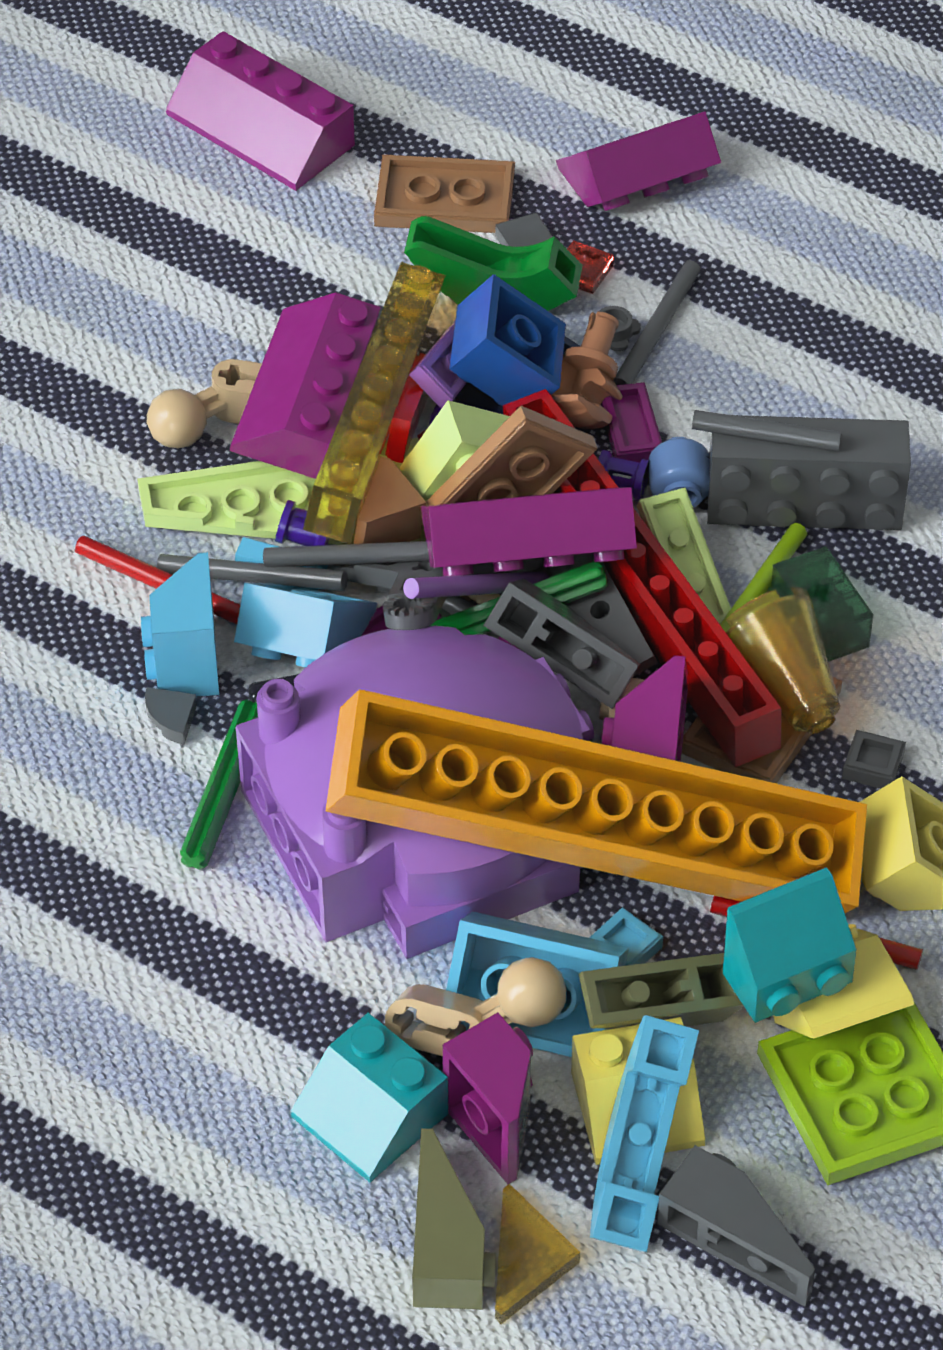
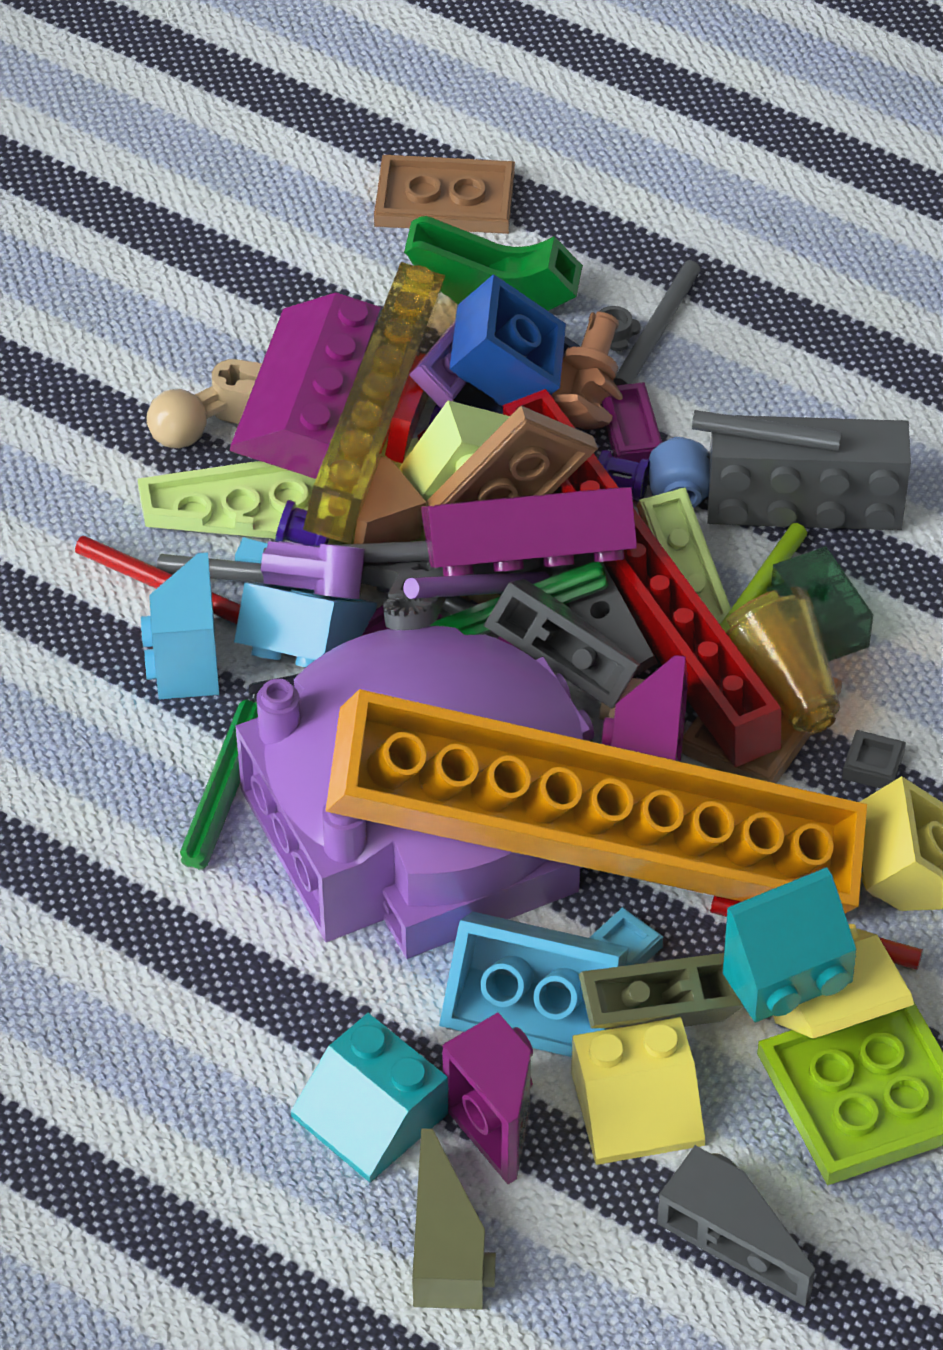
dark grey tile [145,687,197,744] -> none
slope [166,31,355,191] -> none
tan beam [385,957,566,1056] -> none
dark grey tile [495,212,552,247] -> none
clear yellow tile [495,1184,580,1324] -> none
magenta slope [556,111,721,211] -> none
clear red tile [567,240,614,294] -> none
medium azure slope [590,1015,699,1252] -> none
none -> medium lavender piece [261,541,365,599]

